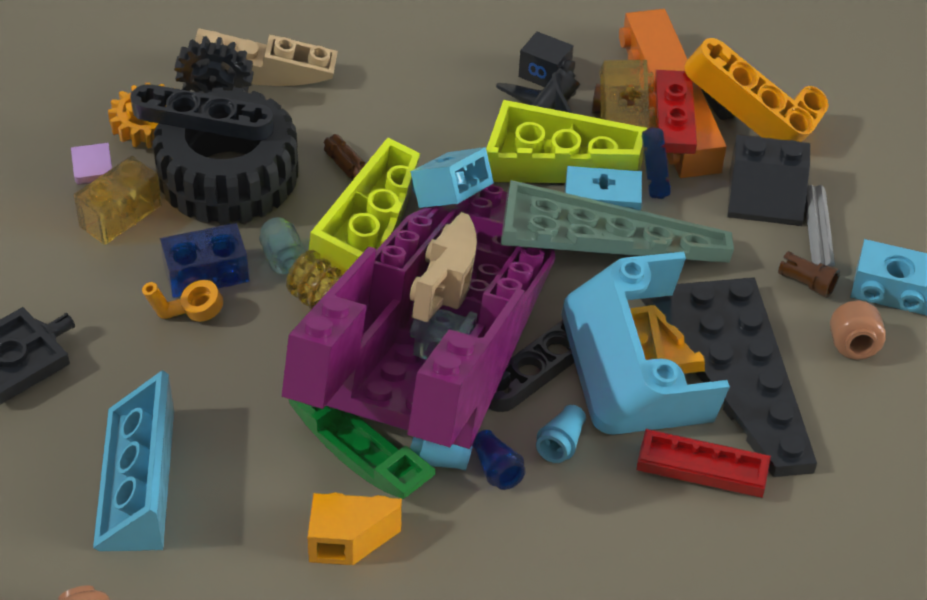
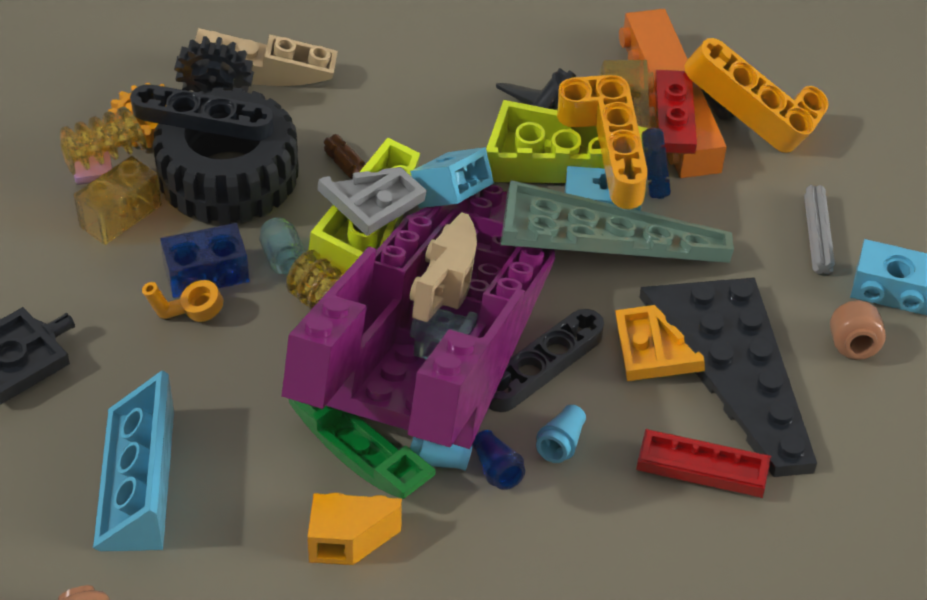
black brick [518,31,575,87] -> none
medium azure windscreen [561,252,730,435] -> none
black slope [727,134,810,226] -> none
reddish brown pin [778,251,840,298] -> none
none -> clear yellow piece [60,107,147,175]
none -> light grey wing [318,167,427,236]
none -> light orange beam [557,75,647,209]

